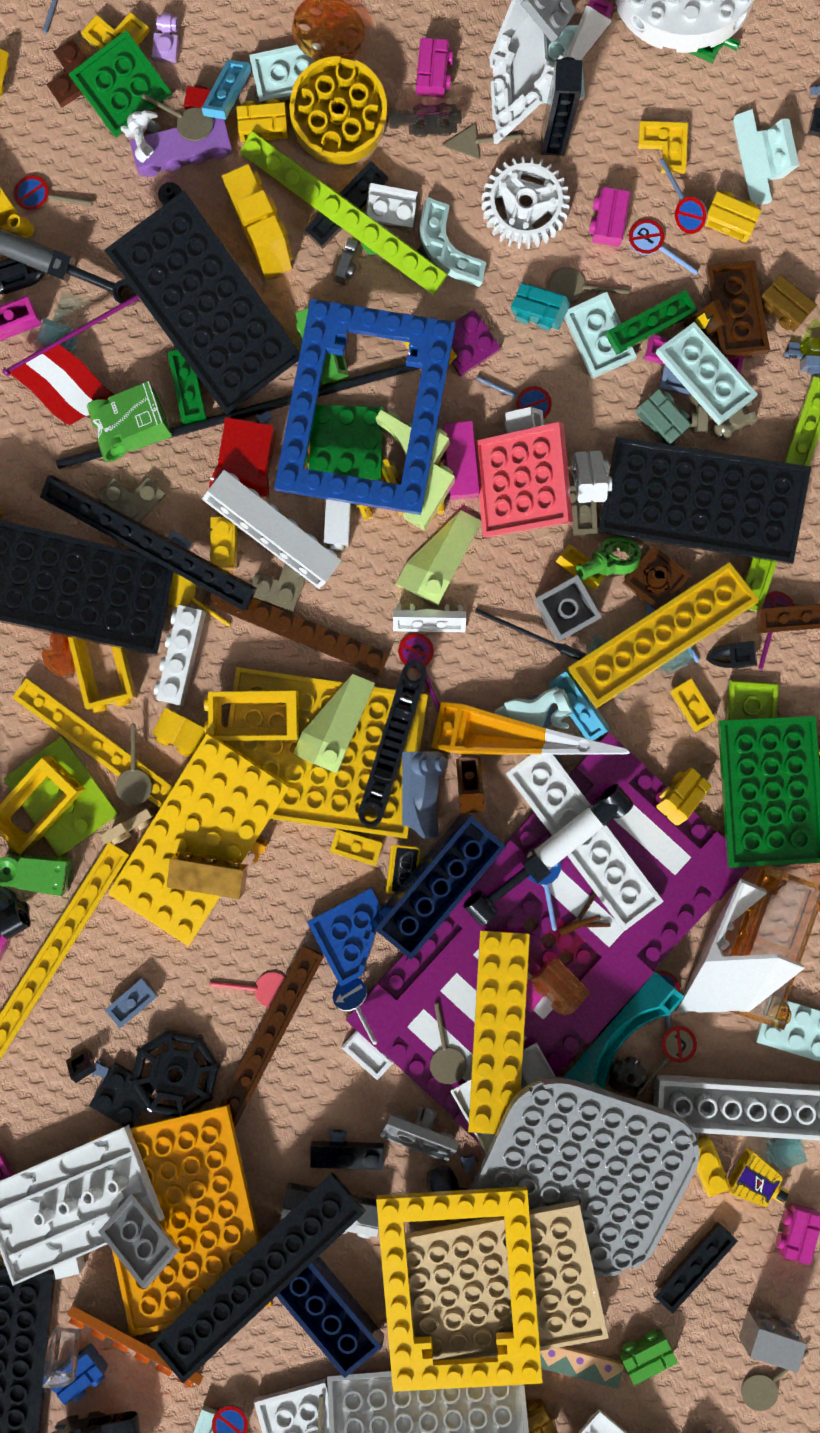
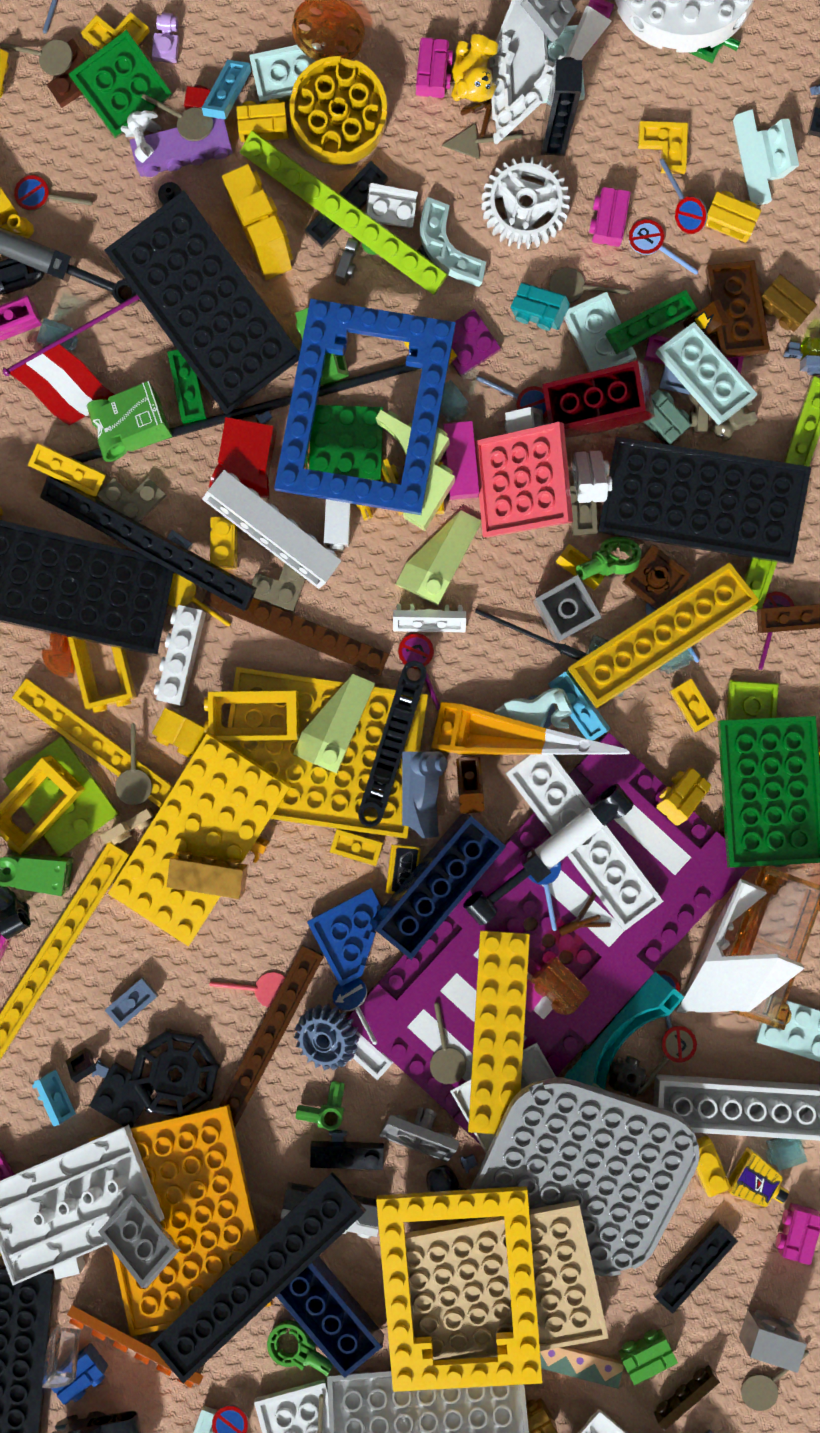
clear smoke brick [389,103,462,137] -> none
black plate [706,641,757,669] -> none
none -> dark tan piece [0,40,73,75]
none -> yellow plate [28,442,106,497]
none -> medium azure plate [32,1070,76,1127]
none -> bright green pin [267,1320,333,1377]
none -> sand blue gear [294,1004,360,1071]
none -> bright green axle [296,1081,345,1130]
none -> clear light blue brick [440,380,469,422]
none -> yellow animal [451,34,498,102]
none -> reddish brown plant [460,99,492,138]
none -> dark red brick [542,360,655,437]
none -> dark brown plate [654,1365,720,1431]

